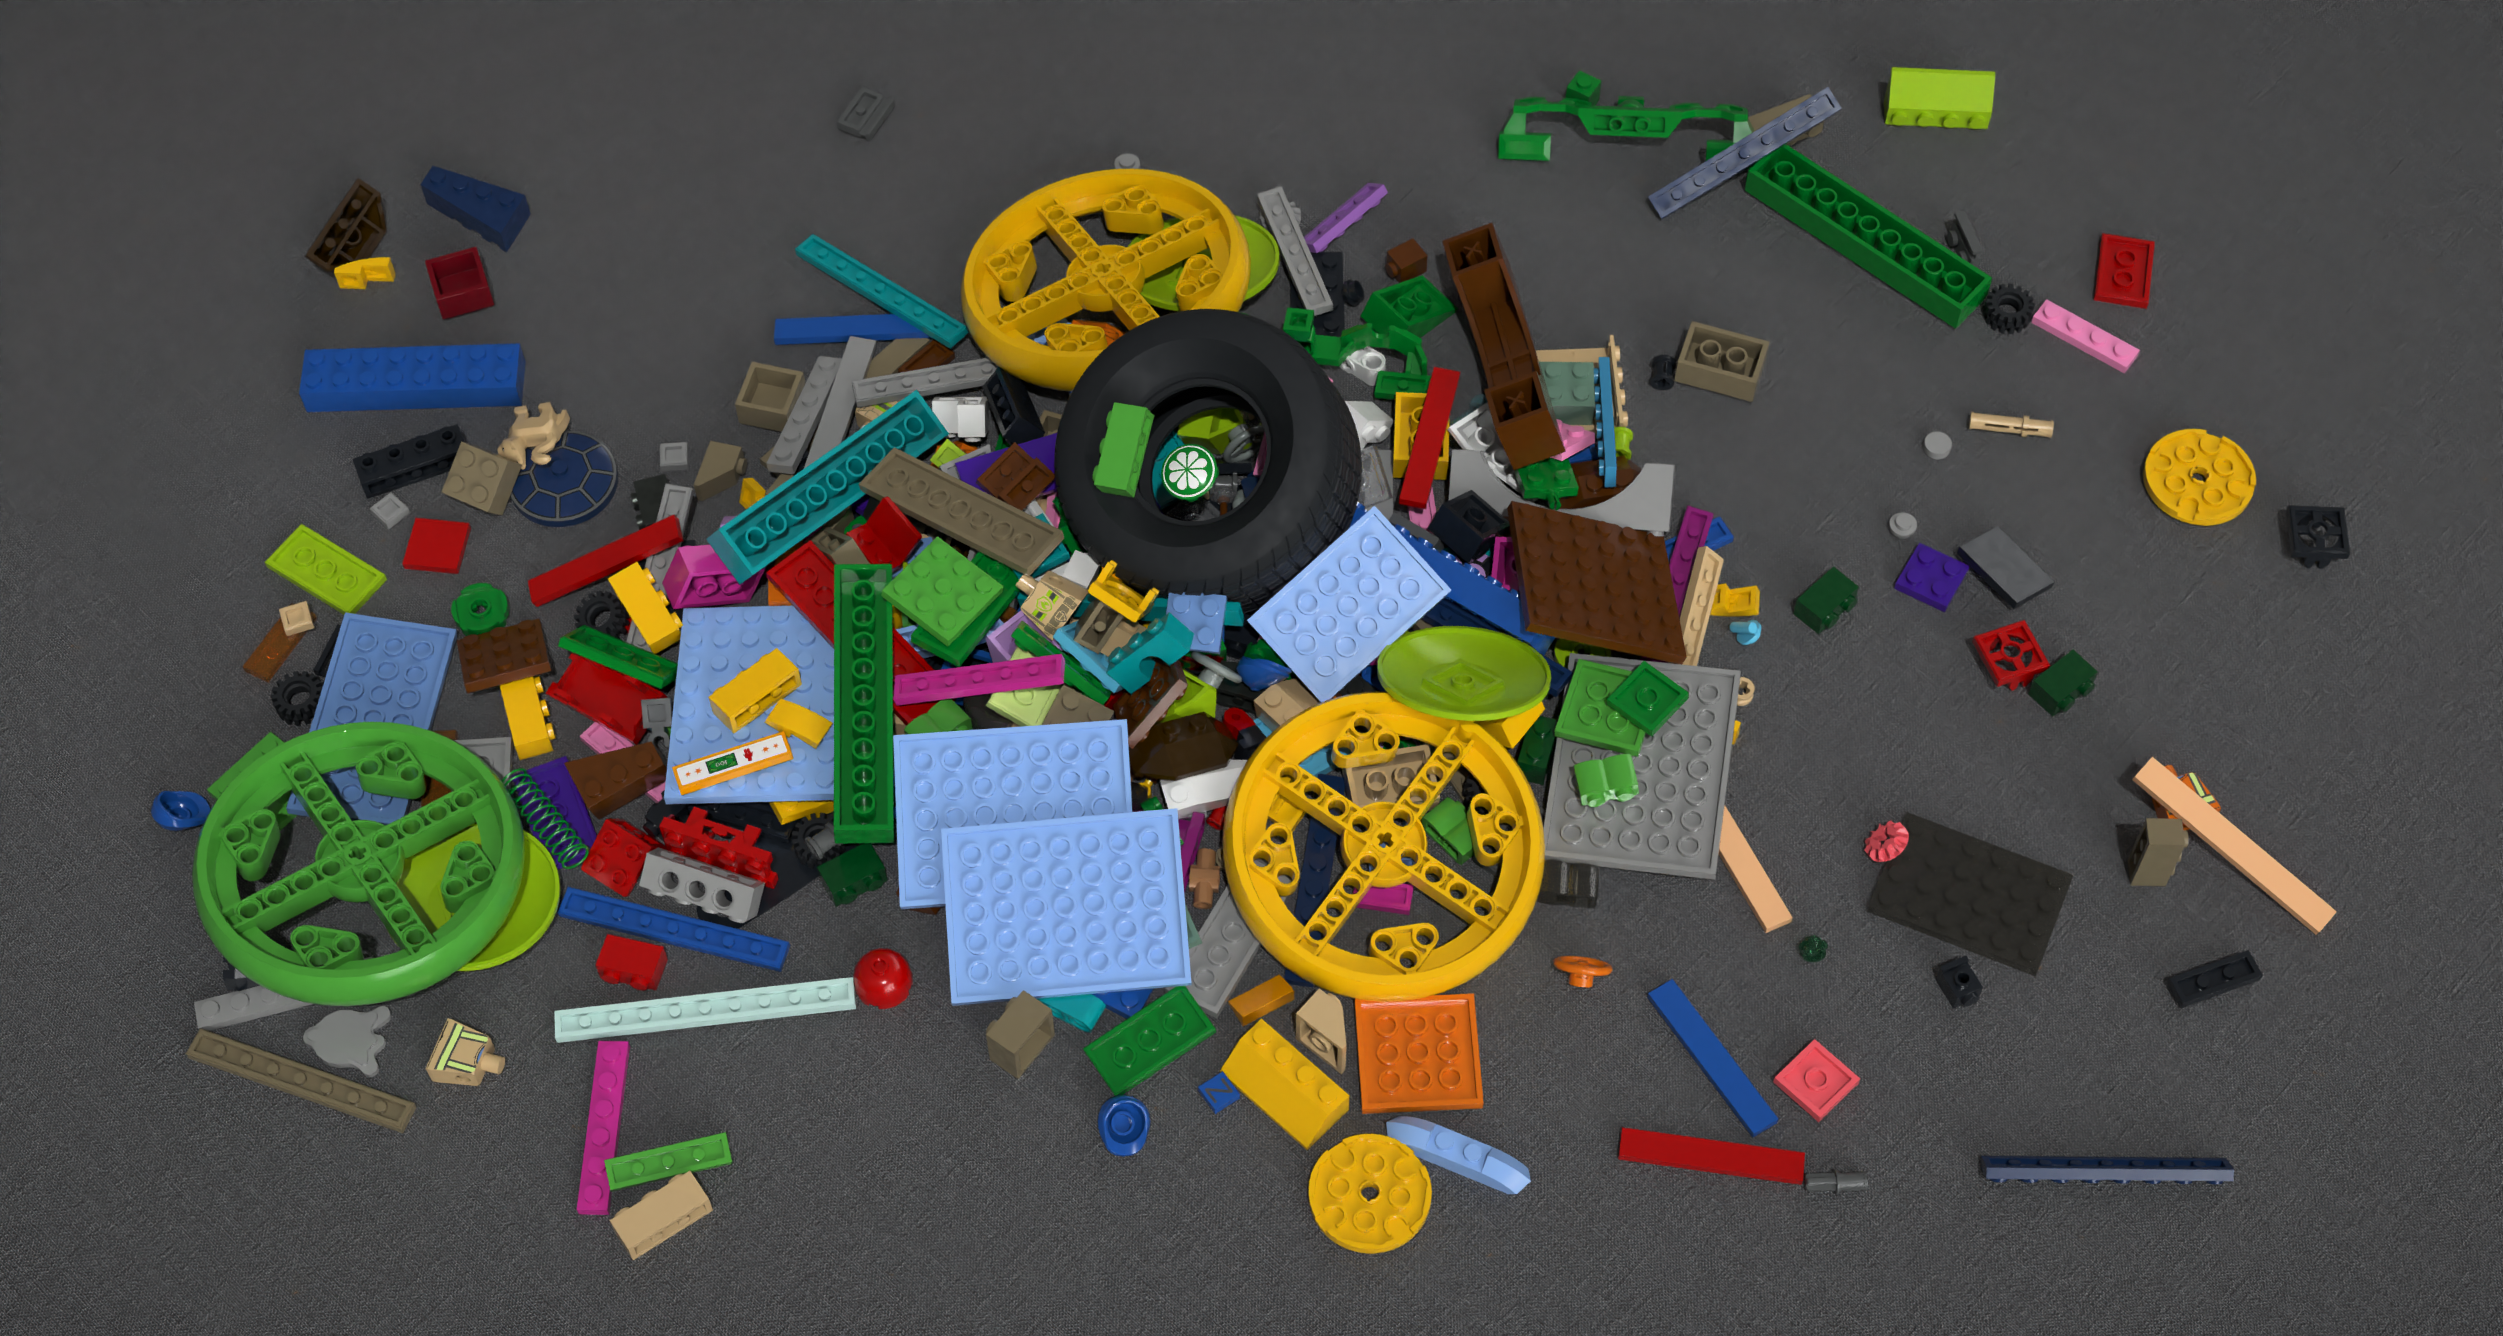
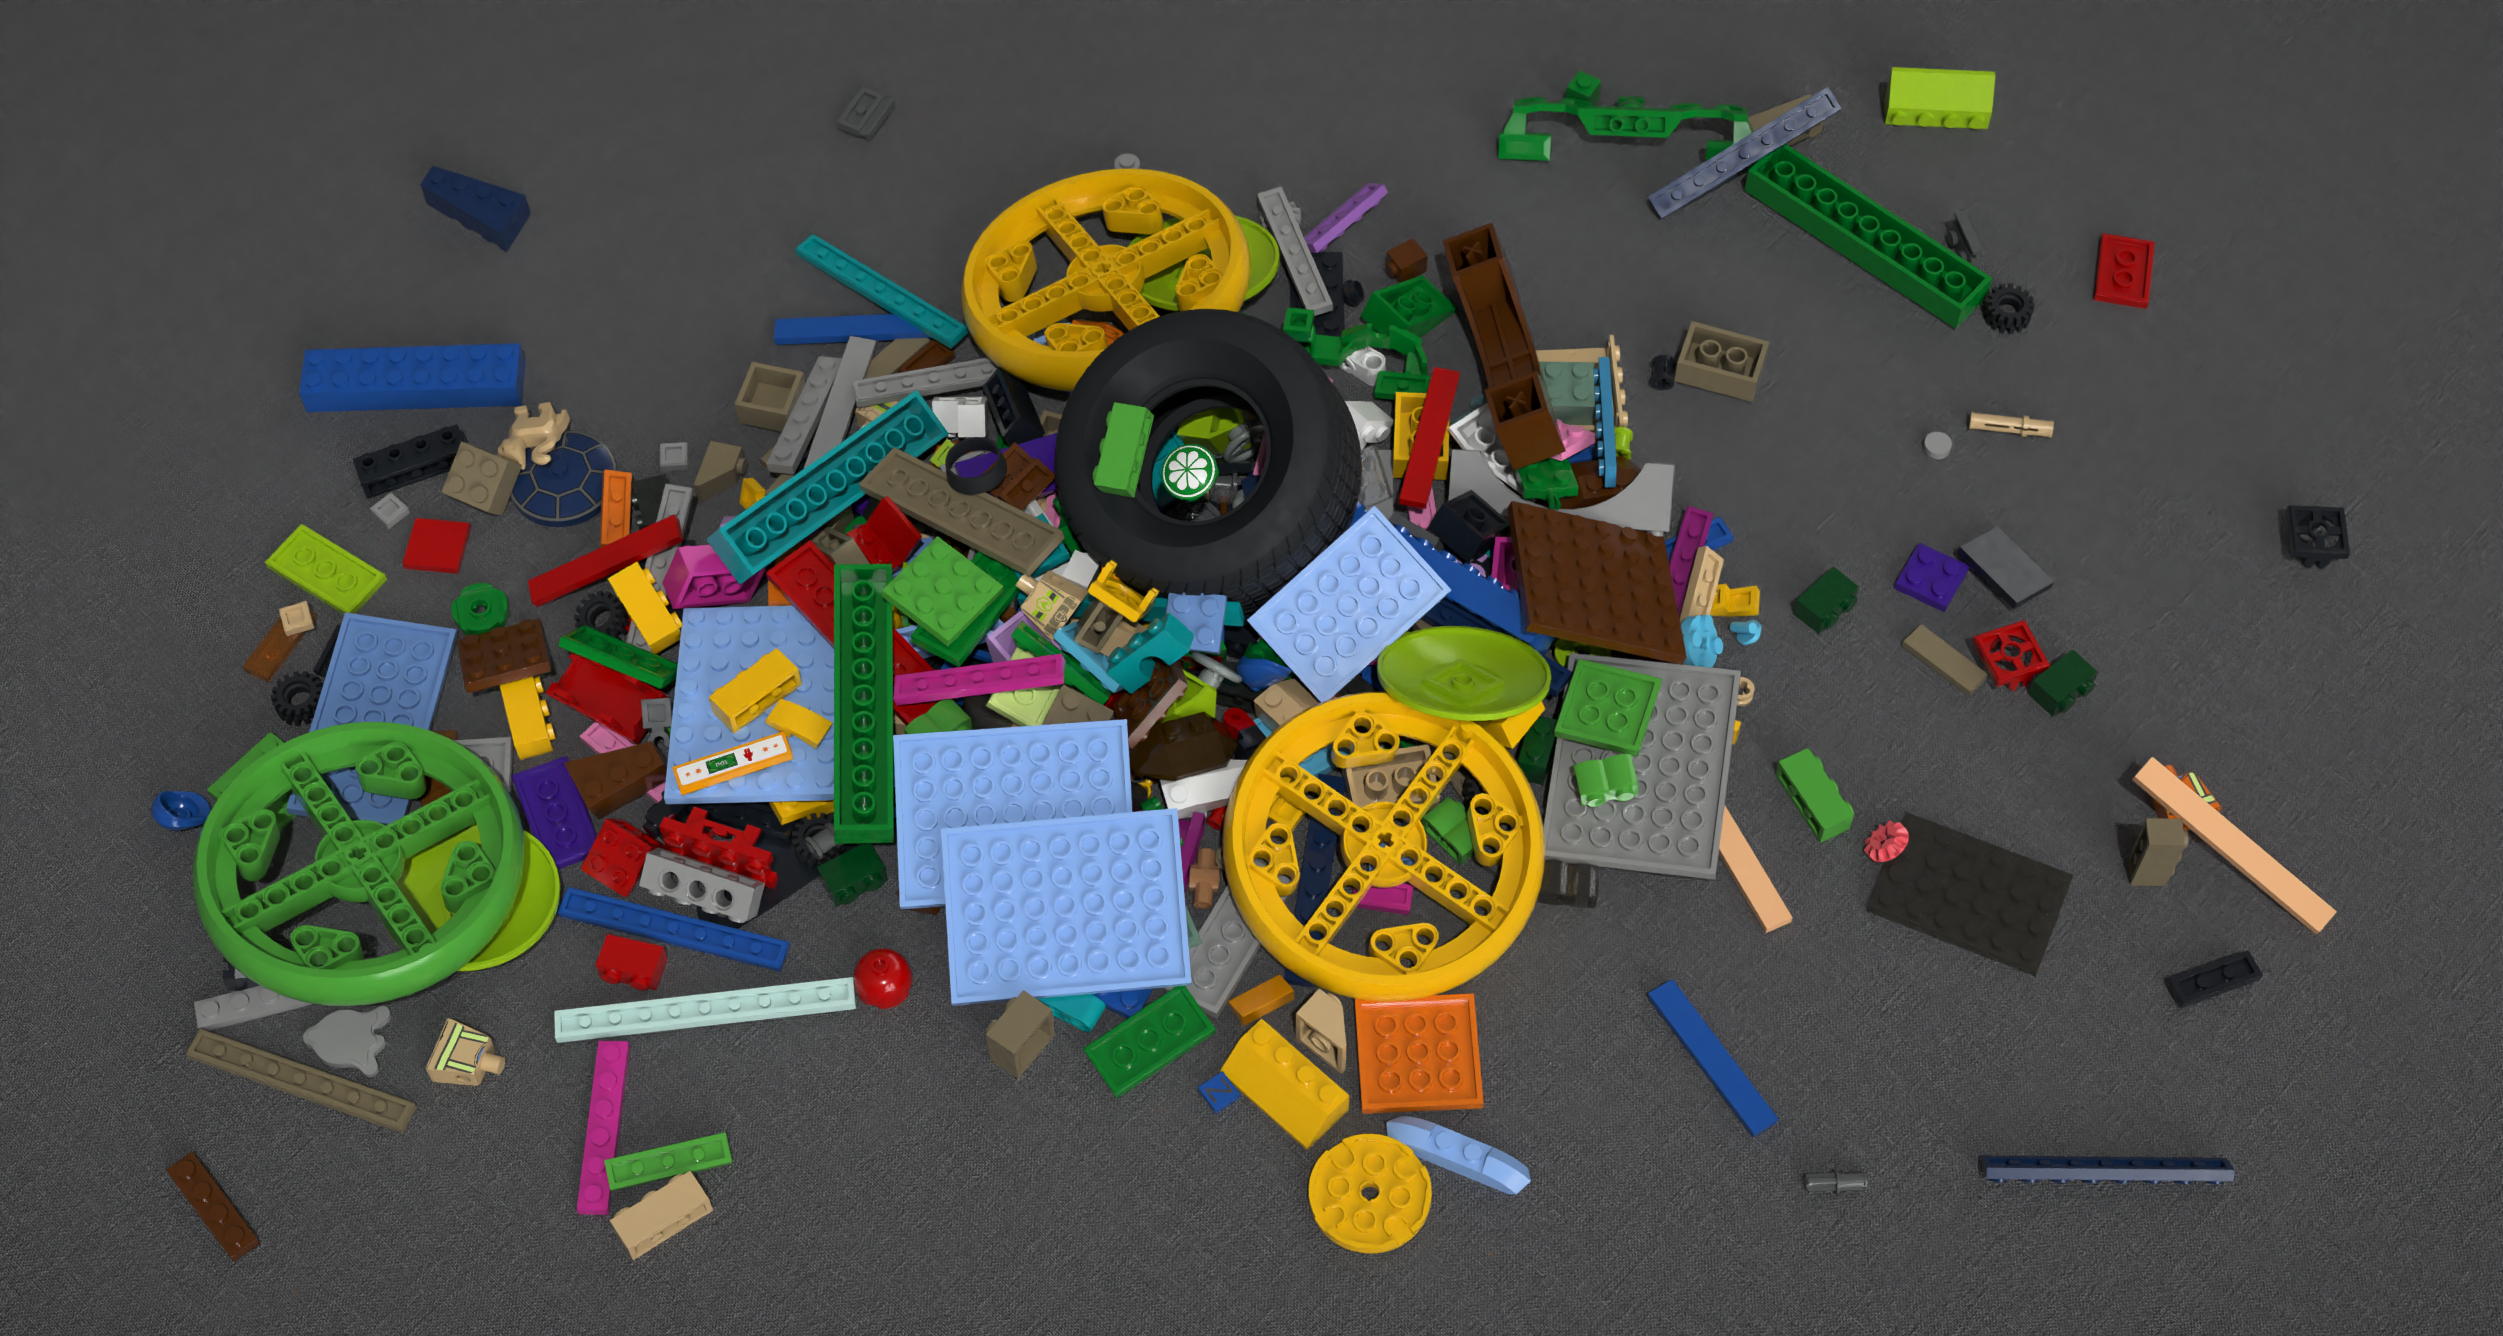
dark brown wedge [305,178,387,272] -> none
yellow slope [334,257,396,289] -> none
dark red piece [425,247,494,320] -> none
green piece [502,768,589,869] -> none
blue hat [1098,1095,1150,1157] -> none
orange piece [1553,956,1613,988] -> none
green tile [1607,661,1689,737] -> none
red tile [1618,1127,1805,1185] -> none
coral plate [1773,1039,1860,1122] -> none
clear green plate [1798,935,1828,962] -> none
light grey plate [1889,512,1917,539] -> none
black brick [1935,956,1983,1009] -> none
bright pink plate [2031,299,2140,374] -> none
yellow plate [2143,429,2256,526] -> none
none -> reddish brown plate [166,1152,260,1262]
none -> orange plate [599,469,632,548]
none -> black tyre [945,437,1007,495]
none -> medium azure plate [1681,615,1723,668]
none -> bright green brick [1775,748,1854,843]
none -> dark tan tile [1902,624,1988,696]

